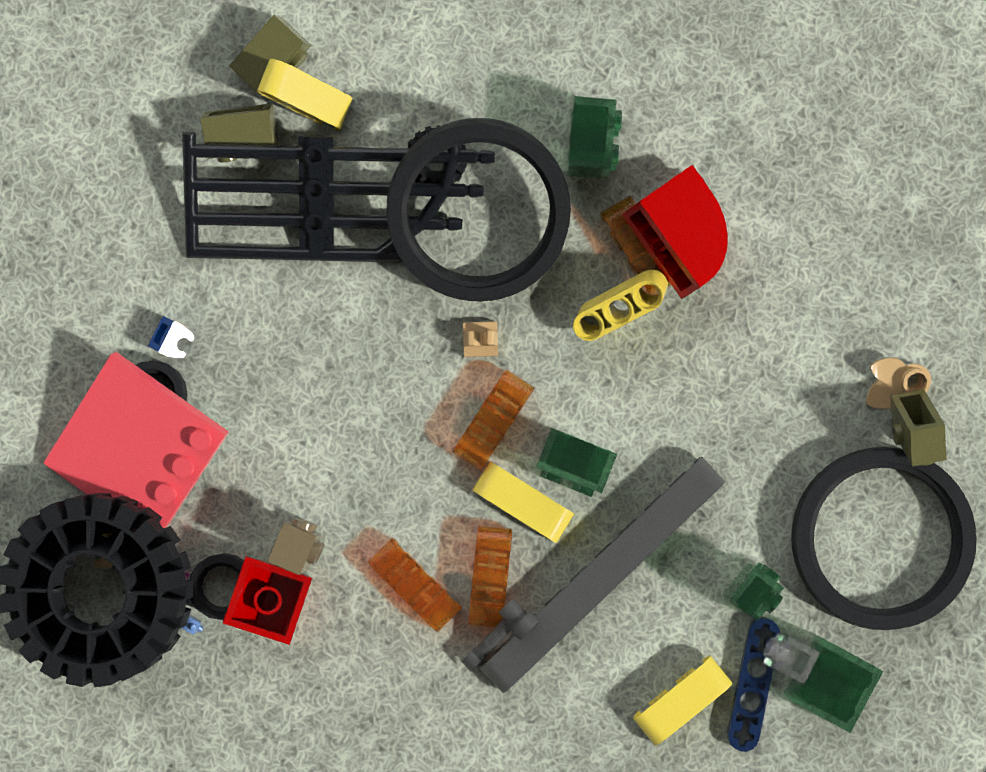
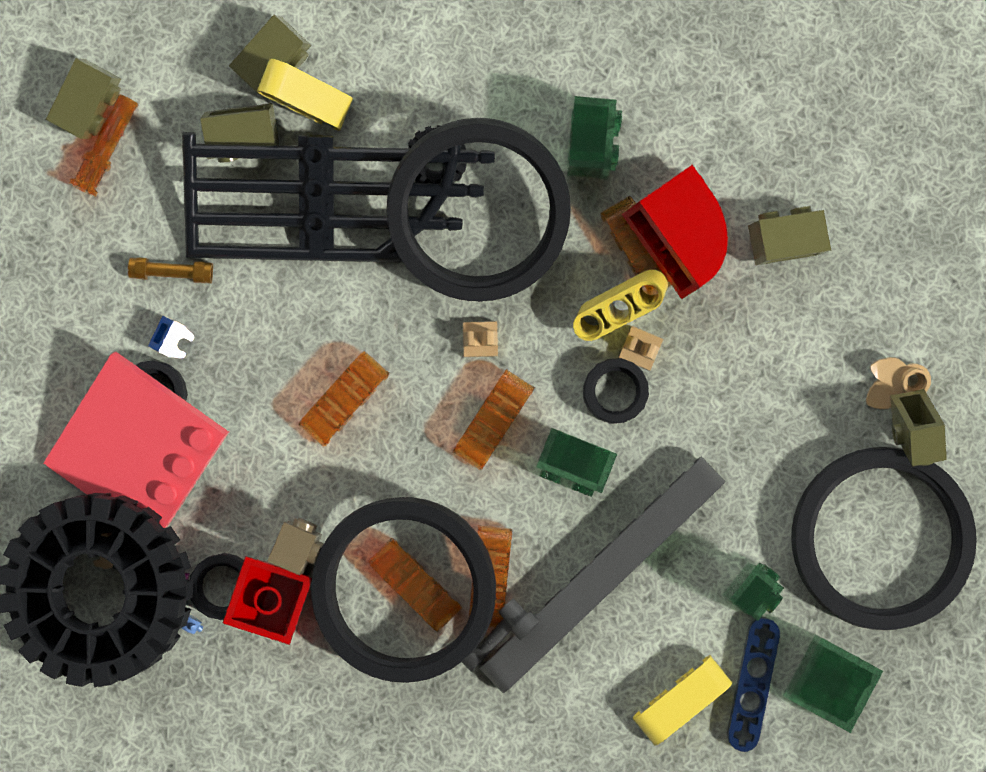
light yellow beam [472,461,575,543] -> none
clear brick [762,633,820,684] -> none
none -> olive brick [45,58,121,139]
none -> clear orange pin [68,94,139,197]
none -> pearl gold bar [128,258,213,284]
none -> clear orange beam [298,351,390,448]
none -> black tyre [311,497,496,683]
none -> black tyre [583,358,649,424]
none -> tan tile [618,326,663,371]
none -> olive brick [748,206,831,266]

